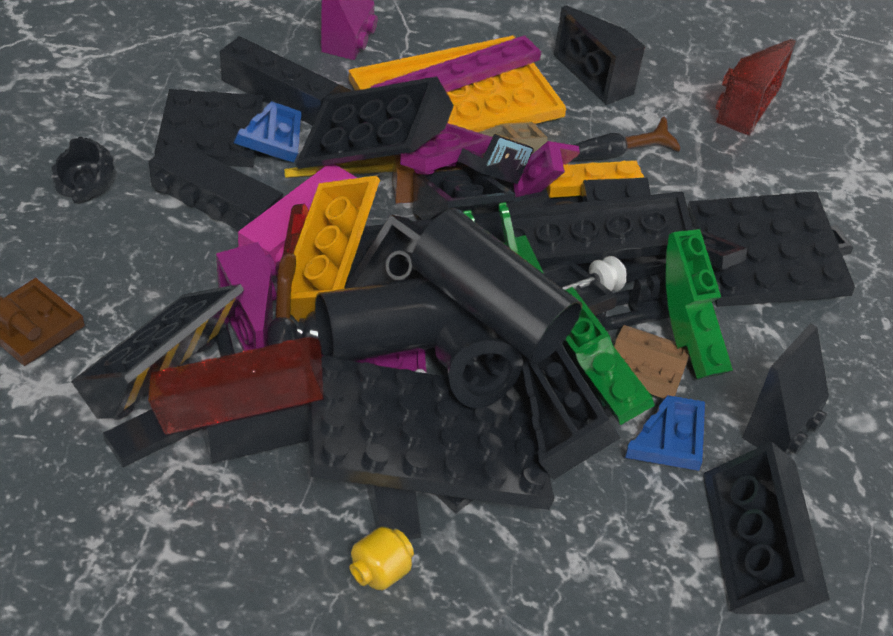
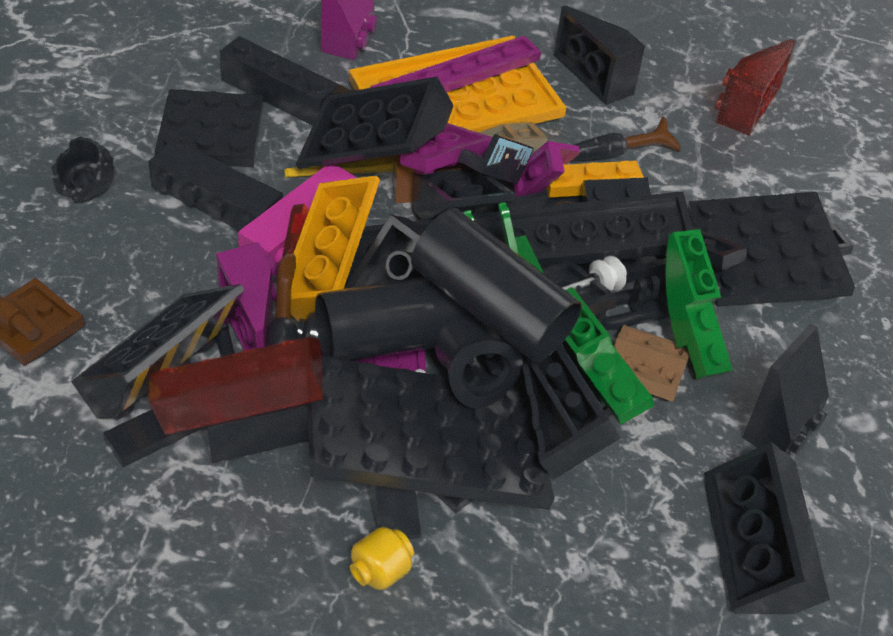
blue wing [234,101,301,163] -> none
blue wing [625,395,705,471] -> none

